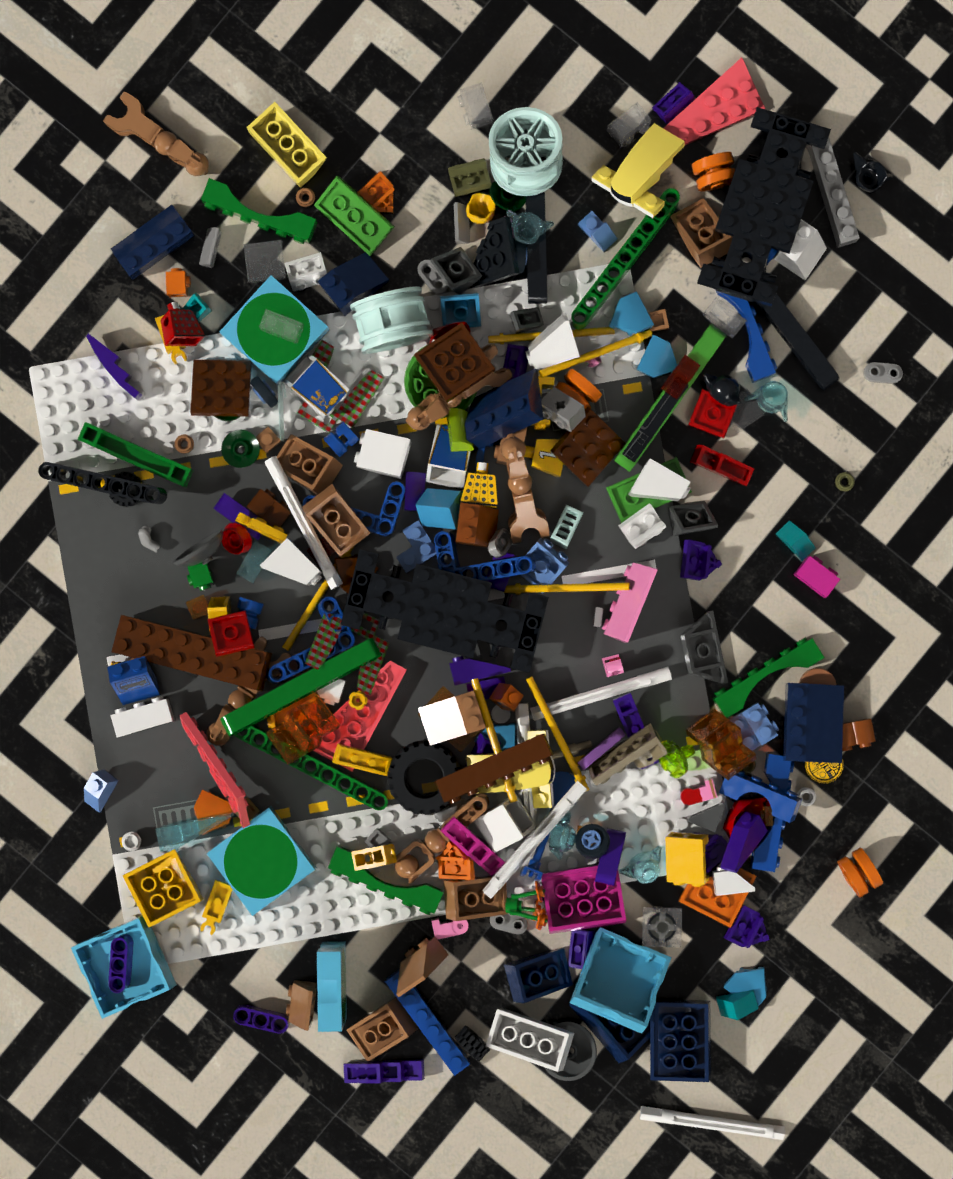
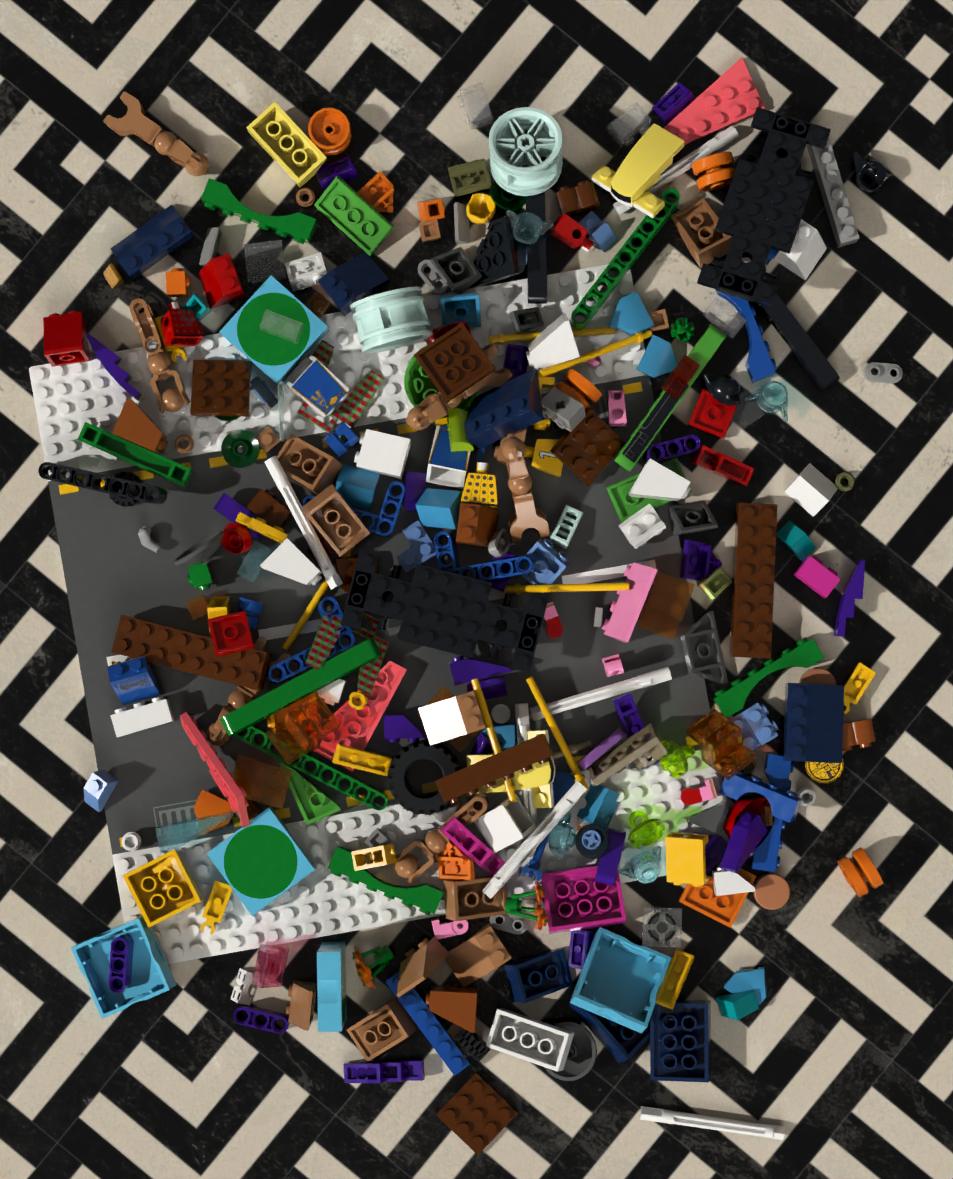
orange brick [489,683,524,711] -> none
dark purple slope [724,905,769,948] -> none
none -> red slope [43,311,90,367]
none -> pearl gold slope [103,263,124,289]
none -> dark orange slope [112,397,169,455]
none -> medium nougat piece [129,298,190,414]
none -> red slope [198,253,247,309]
none -> white piece [231,968,255,1005]
none -> clear orange bracket [233,754,293,809]
none -> clear pink slope [252,944,289,988]
none -> bright green wing [279,762,341,825]
none -> clear orange plate [304,291,332,318]
none -> orange wheel [308,108,351,156]
none -> dark purple slope [316,156,358,191]
none -> dark azure slope [336,464,380,511]
none -> plant [352,945,394,989]
none -> dark purple slope [384,715,423,742]
none -> orange brick [417,198,445,221]
none -> medium nougat plate [418,219,441,243]
none -> dark orange slope [426,985,477,1033]
none -> reddish brown plate [436,1072,518,1155]
none -> medium nougat slope [445,924,512,988]
none -> red leg [543,602,563,638]
none -> red torso [548,213,594,252]
none -> reddish brown brick [556,180,600,216]
none -> dark azure slope [577,784,620,830]
none -> bright pink leg [608,390,627,427]
none -> white piece [613,126,739,215]
none -> clear neon green tile [628,810,665,849]
none -> clear orange bracket [637,572,695,640]
none -> dark purple beam [643,435,701,462]
none -> yellow tile [656,949,695,1010]
none -> green gear [671,318,694,342]
none -> yellowish green slope [698,567,733,601]
none -> reddish brown brick [730,503,778,659]
none -> nougat head [753,873,790,910]
none -> white slope [784,463,838,517]
none -> dark purple slope [834,560,865,637]
none -> yellow plate [843,662,876,715]

